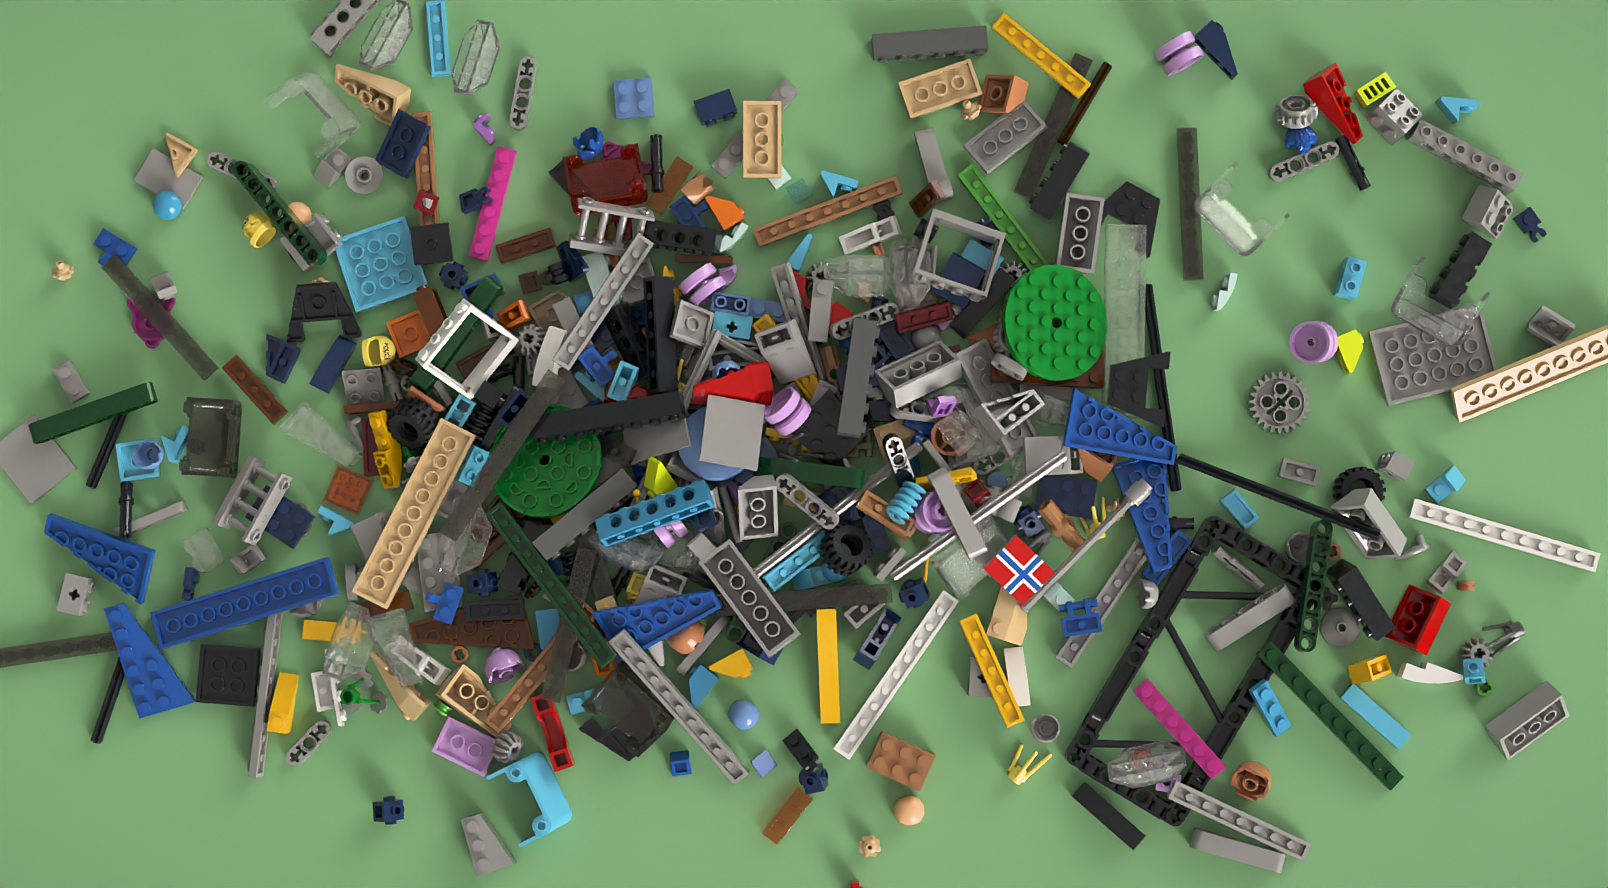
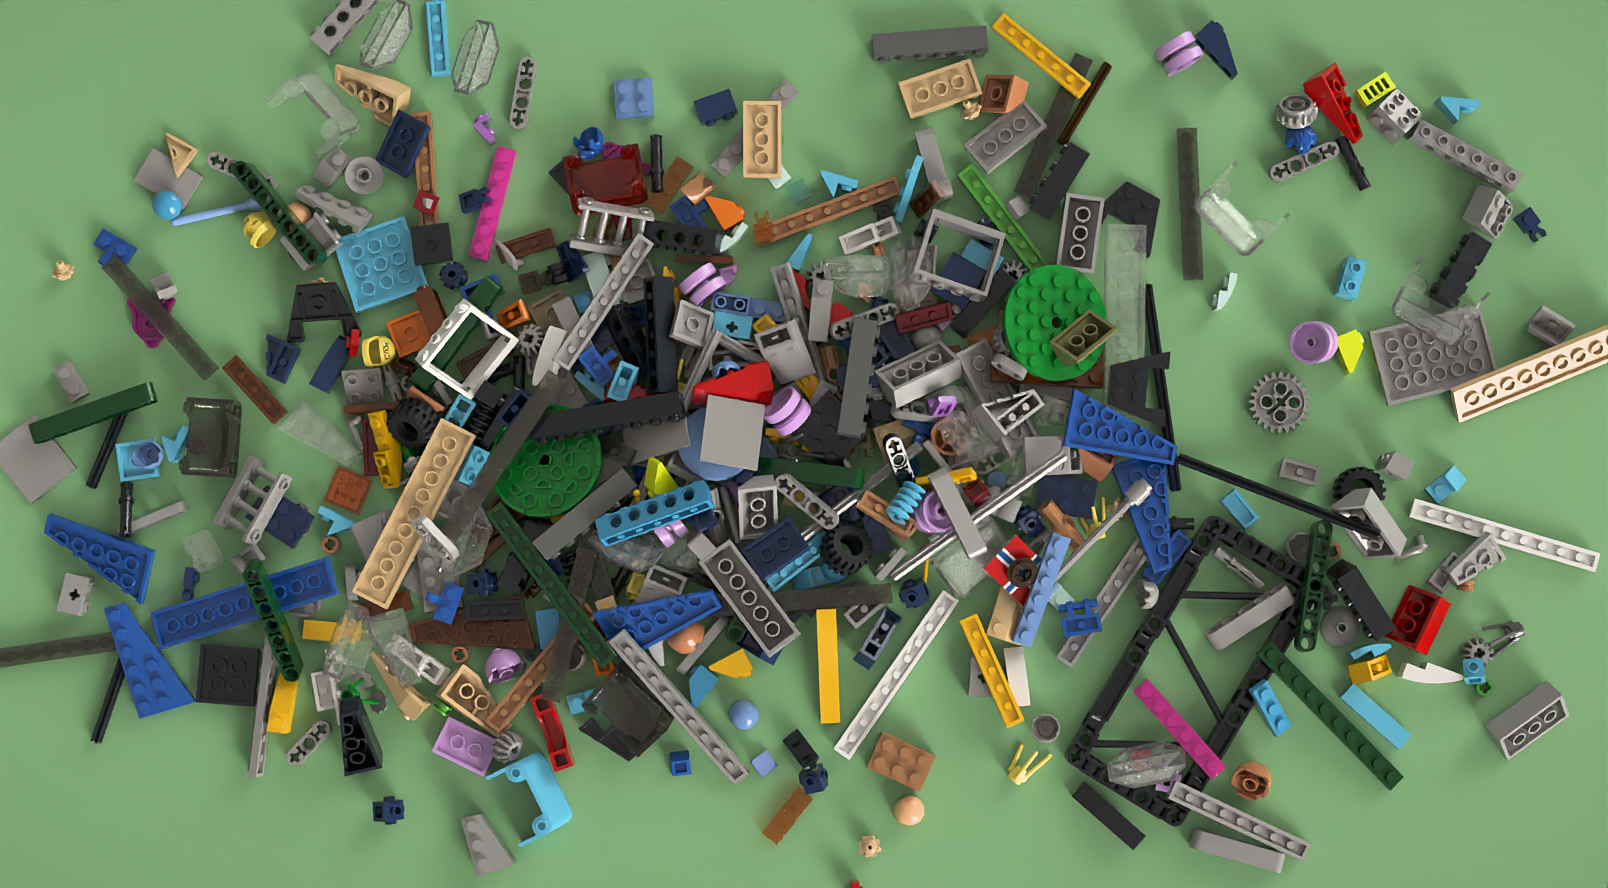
none -> light blue piece [171,197,262,226]
none -> dark green beam [243,559,304,682]
none -> light grey wing [295,184,373,234]
none -> nougat bush [321,536,340,553]
none -> black wedge [339,695,383,777]
none -> red plate [346,329,359,356]
none -> light grey beam [412,515,459,563]
none -> light grey bar [495,240,524,270]
none -> dark blue plate [741,517,811,582]
none -> clear orange plate [753,211,774,245]
none -> medium azure wing [894,155,924,222]
none -> light grey tile [1005,196,1030,220]
none -> dark brown gear [1007,557,1038,588]
none -> medium blue plate [1011,532,1071,647]
none -> olive slope [1049,309,1118,367]
none -> medium azure slope [1346,643,1391,660]
none -> light grey wing [1445,531,1506,585]

